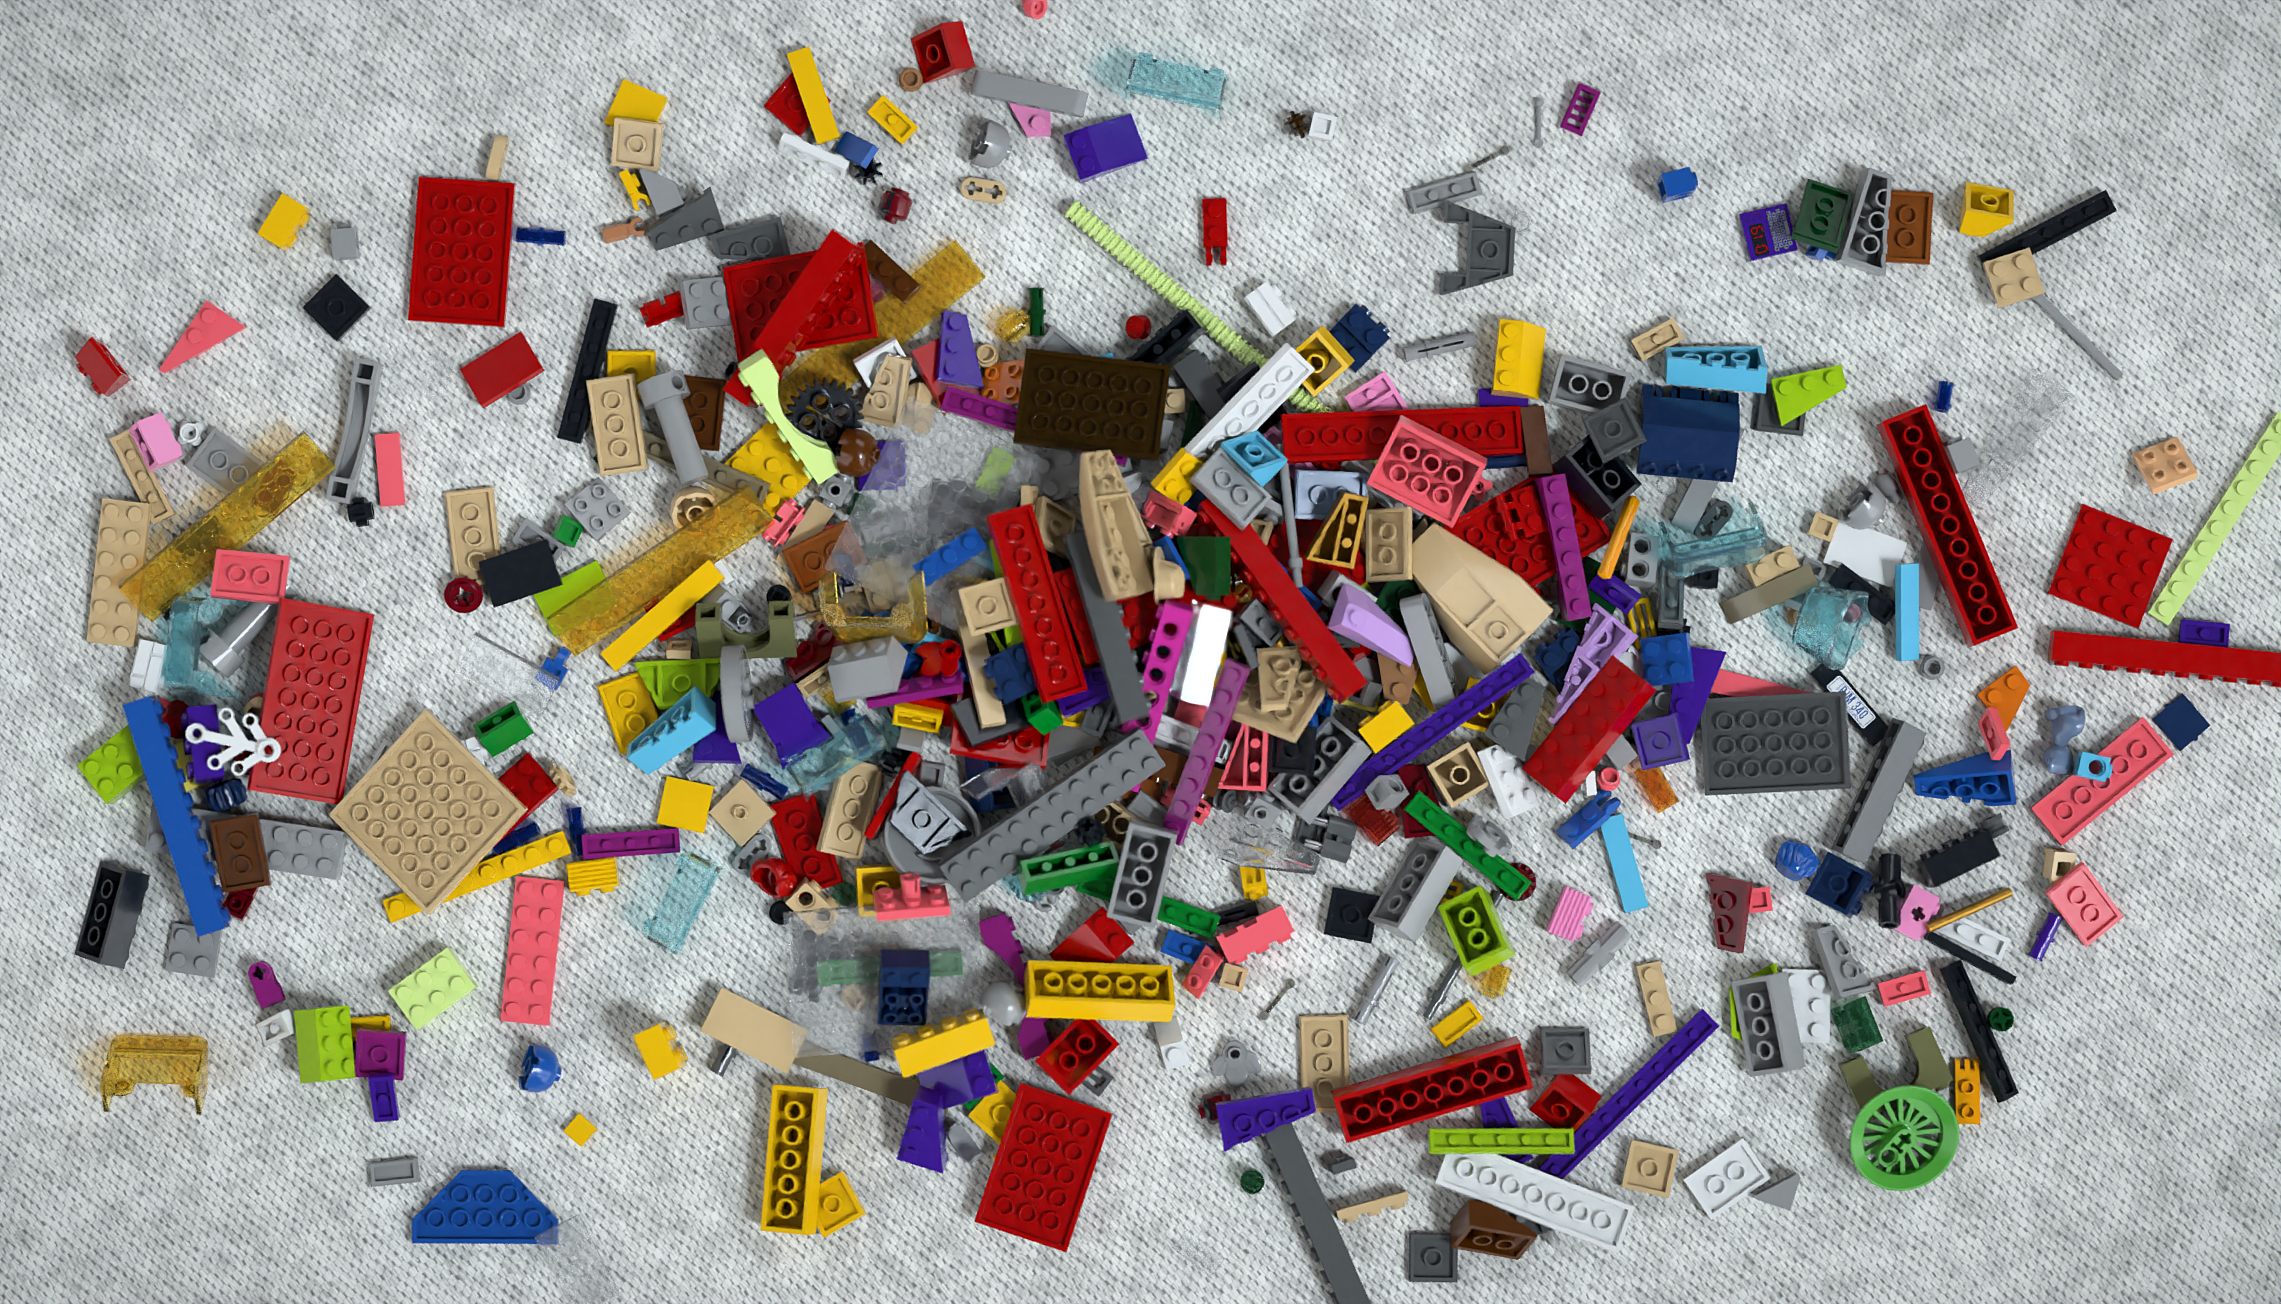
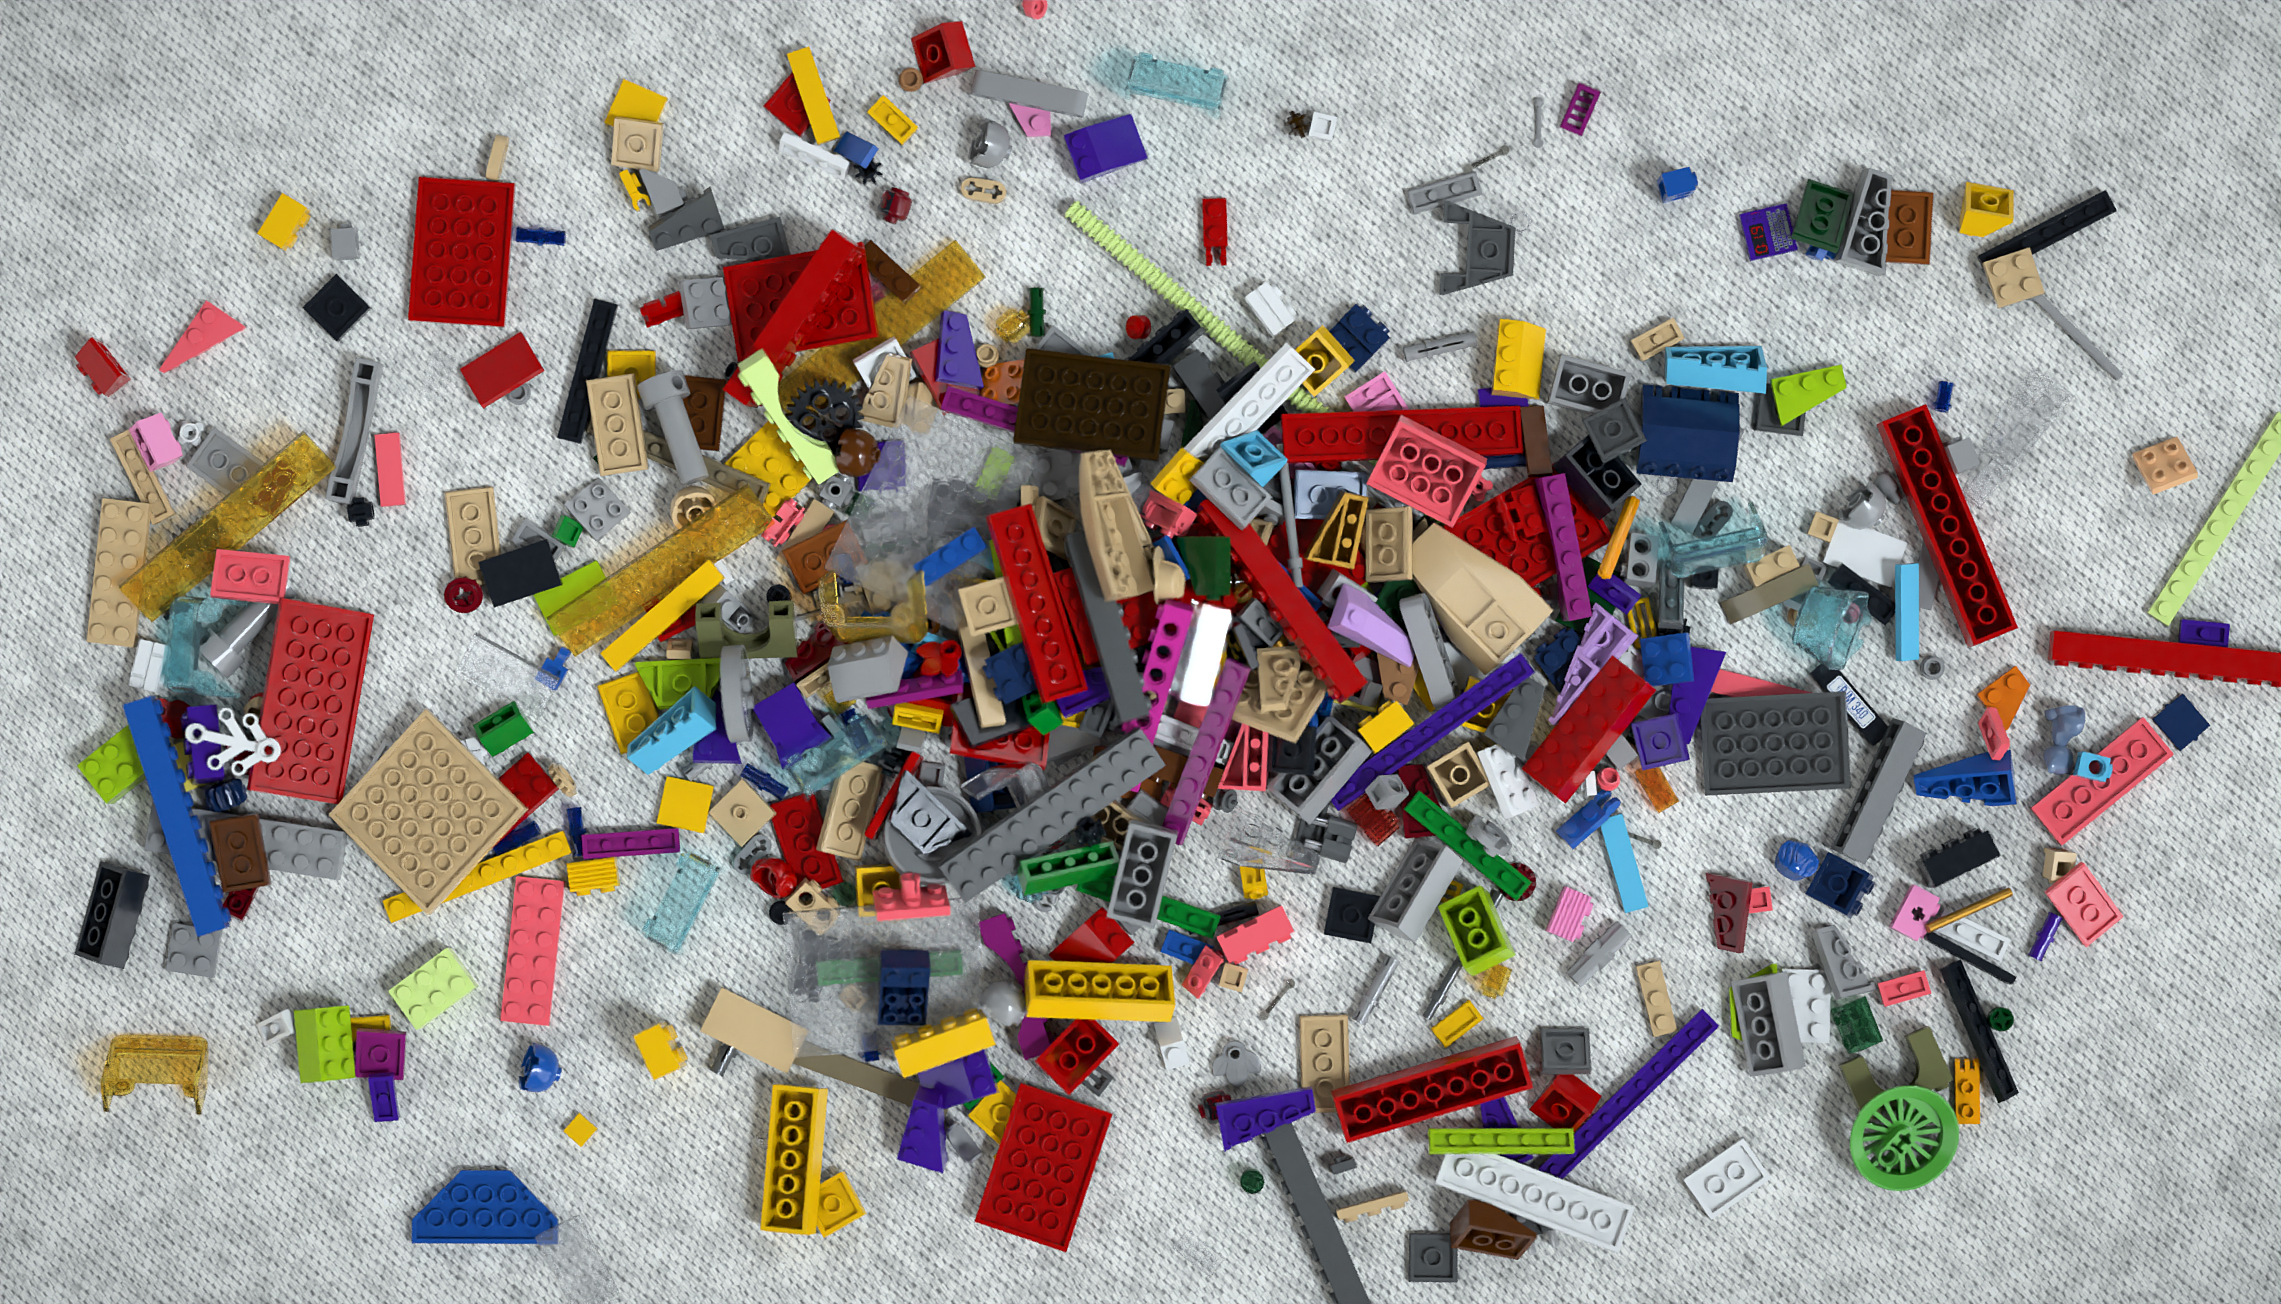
magenta piece [248,961,286,1009] -> none
light grey tile [369,1157,420,1187] -> none
nougat bar [602,218,646,244] -> none
light grey brick [1242,790,1282,829] -> none
tan plate [1620,1139,1679,1198] -> none
light grey slope [1753,1172,1801,1210] -> none
black piece [1874,853,1906,929] -> none
dark grey wheel [1979,813,2009,839] -> none
red plate [2047,504,2173,629] -> none

